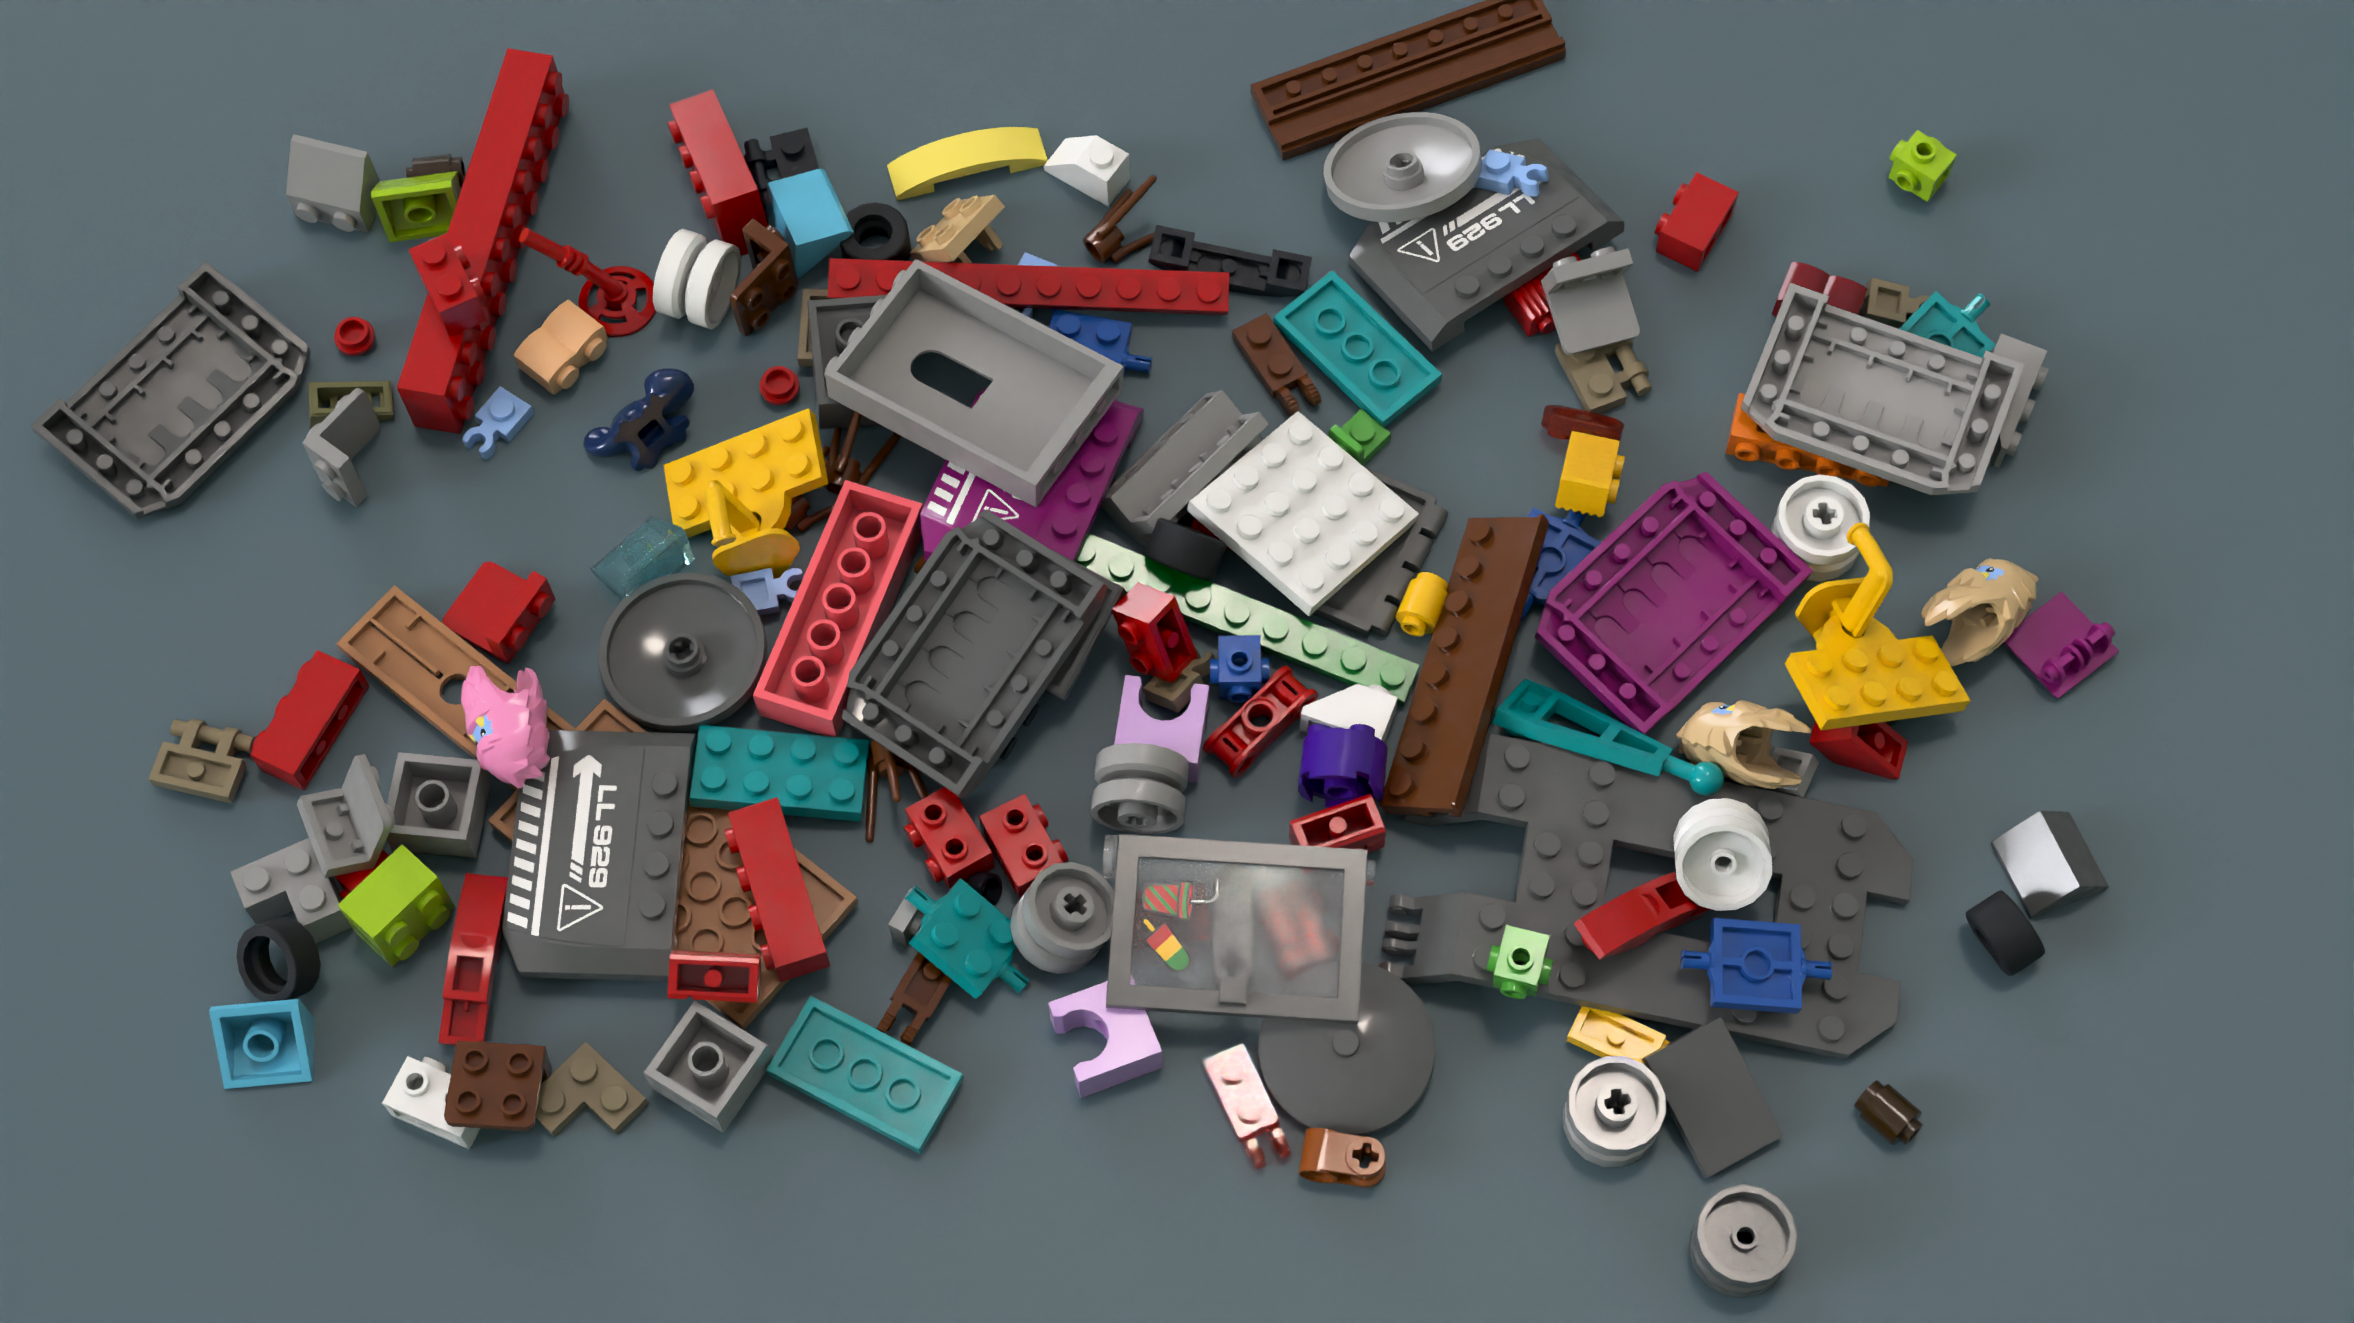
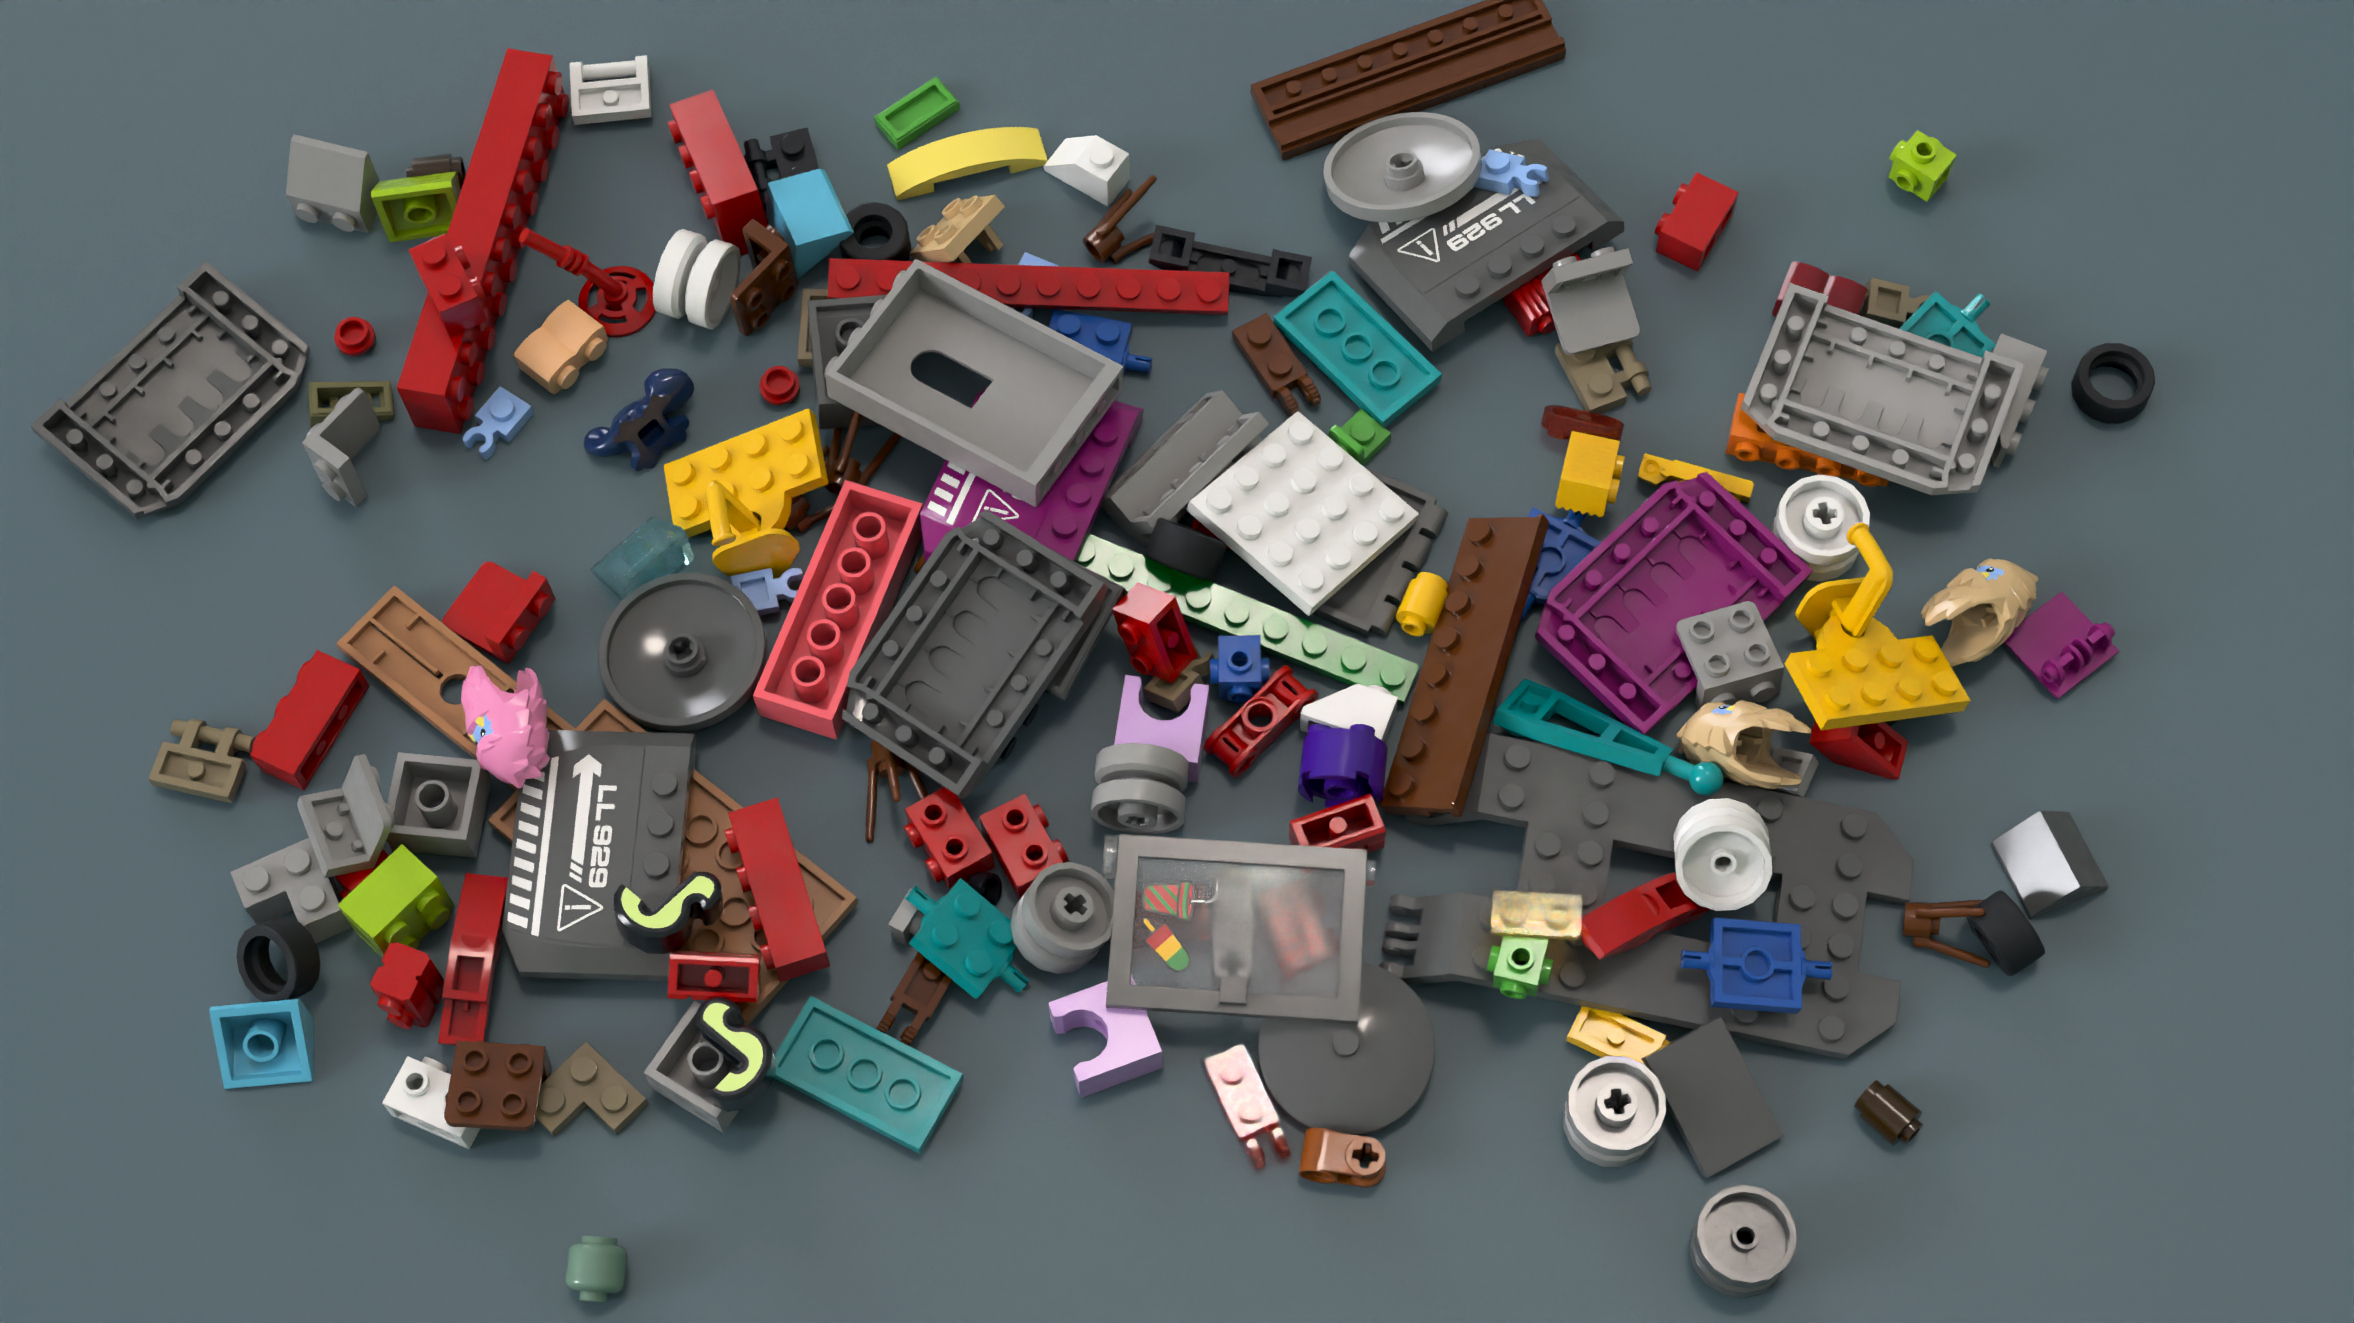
teal plate [689,725,869,822] -> none
none -> red brick [370,942,444,1030]
none -> sand green head [565,1236,627,1302]
none -> white plate [570,55,652,125]
none -> black animal [614,872,723,954]
none -> black animal [696,997,776,1112]
none -> bright green tile [874,76,960,150]
none -> clear yellow bracket [1491,890,1582,940]
none -> yellow hinge [1638,453,1754,504]
none -> light grey bracket [1676,601,1784,710]
none -> reddish brown plant [1903,899,1991,968]
none -> black tyre [2071,343,2155,424]

